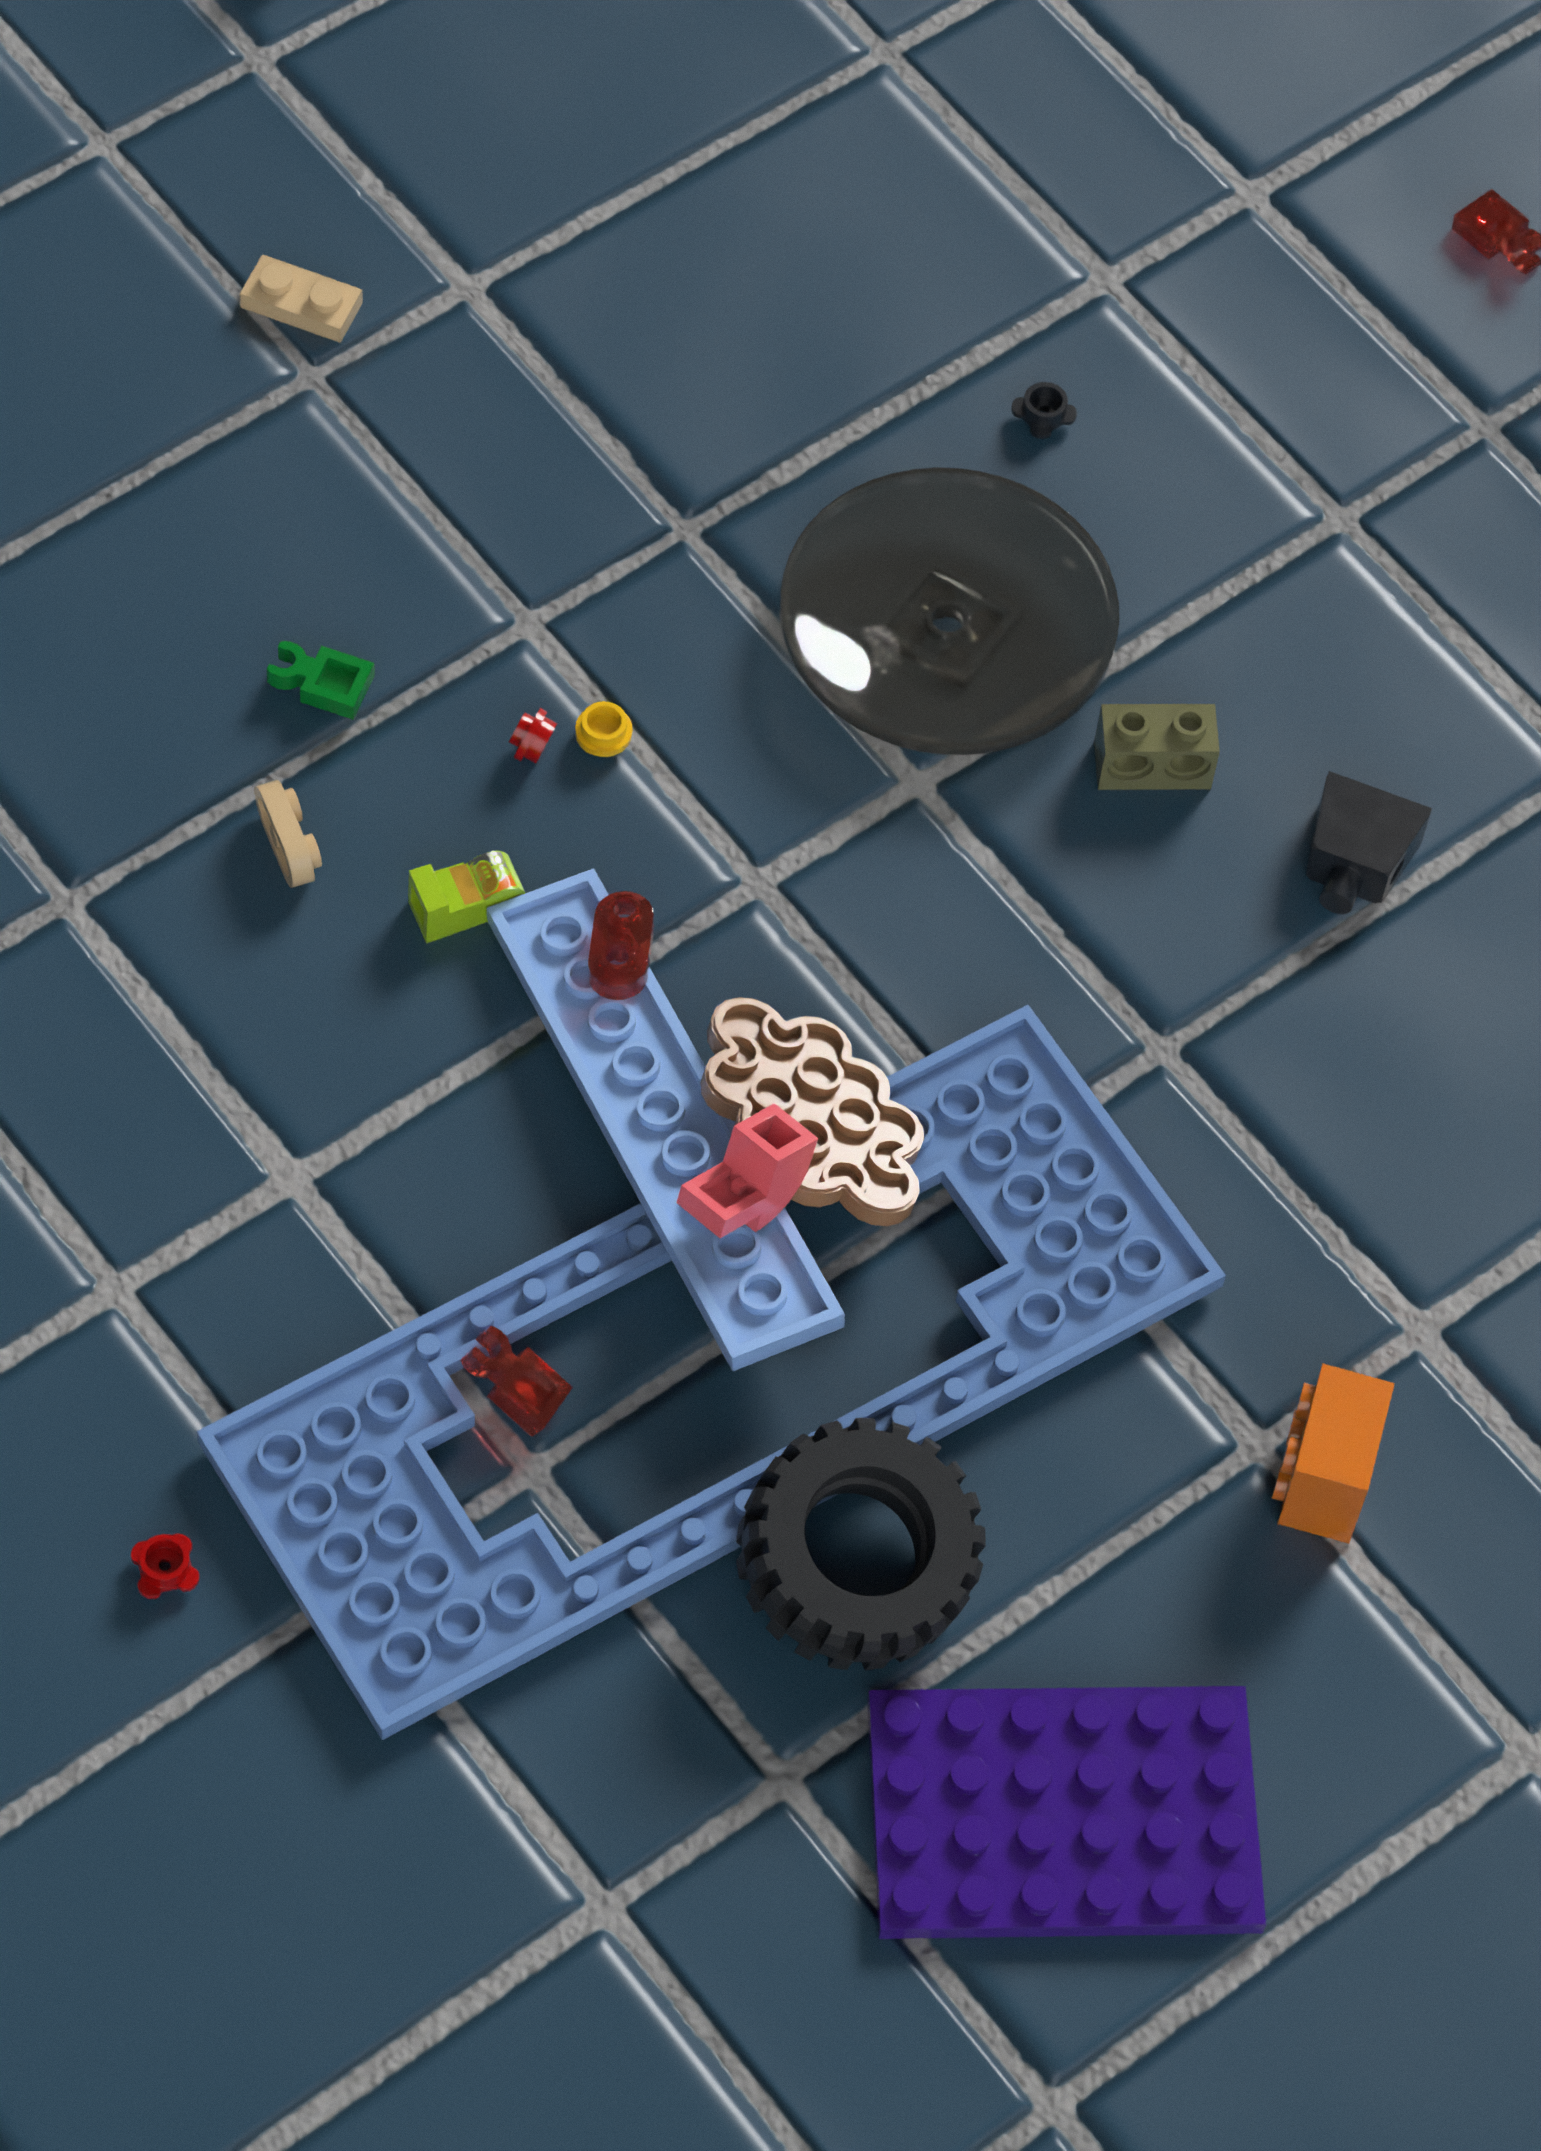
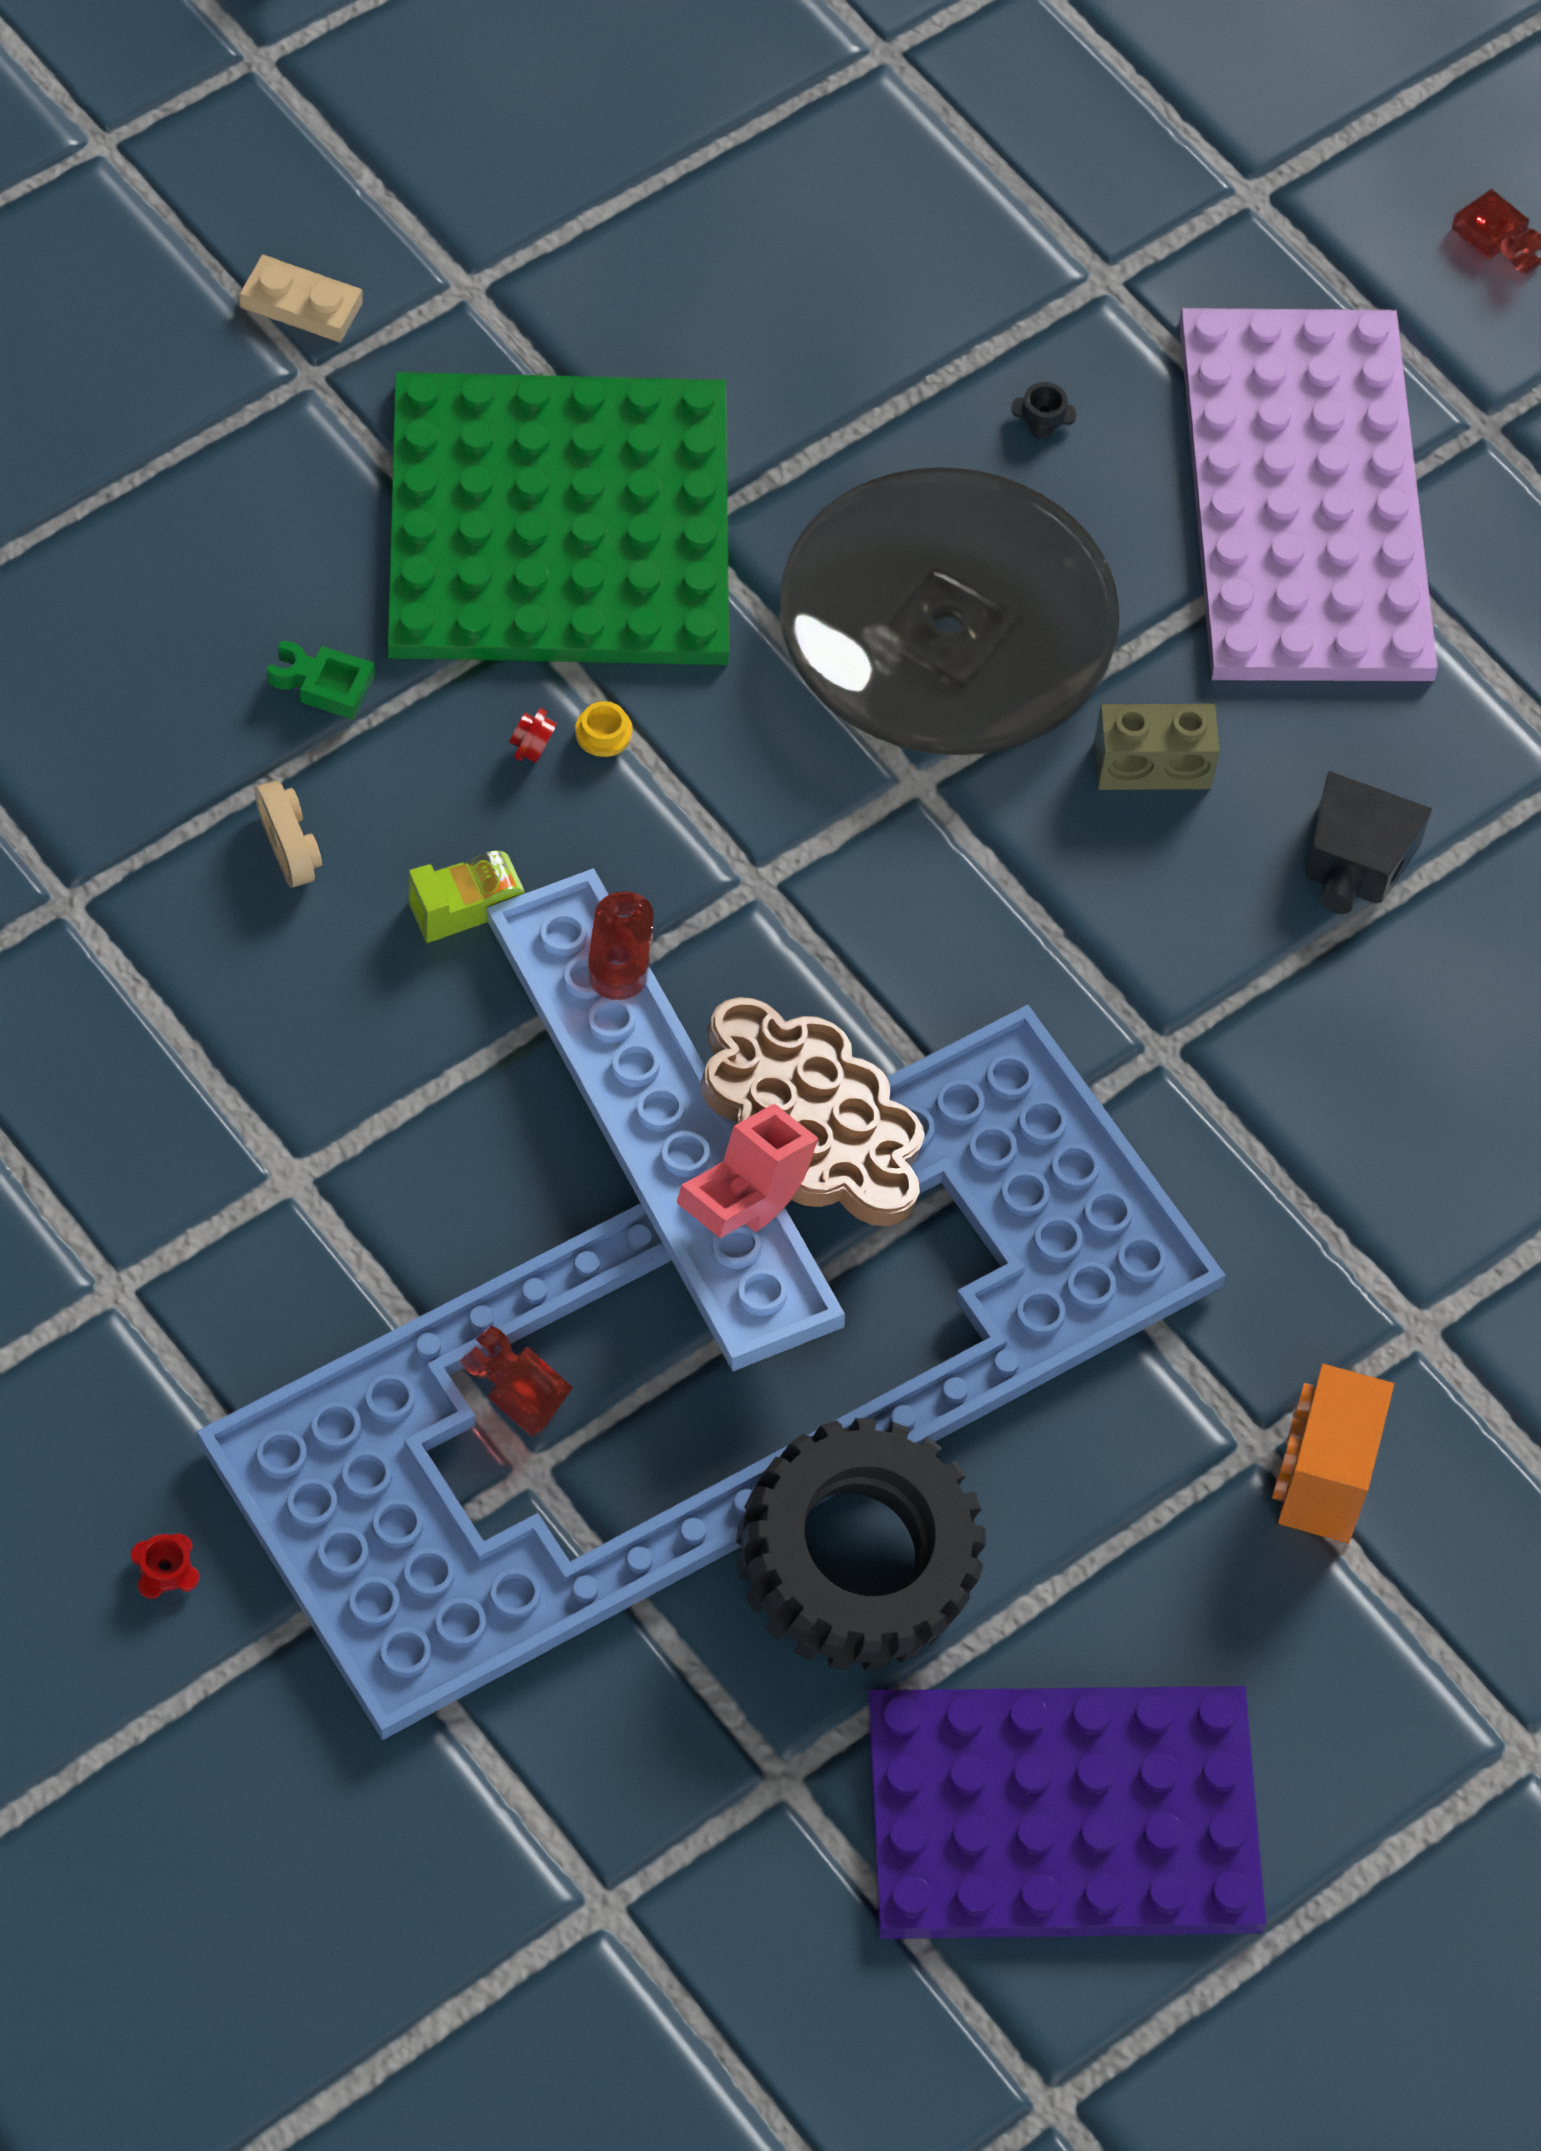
none -> green plate [388,372,729,665]
none -> lavender plate [1179,308,1438,681]

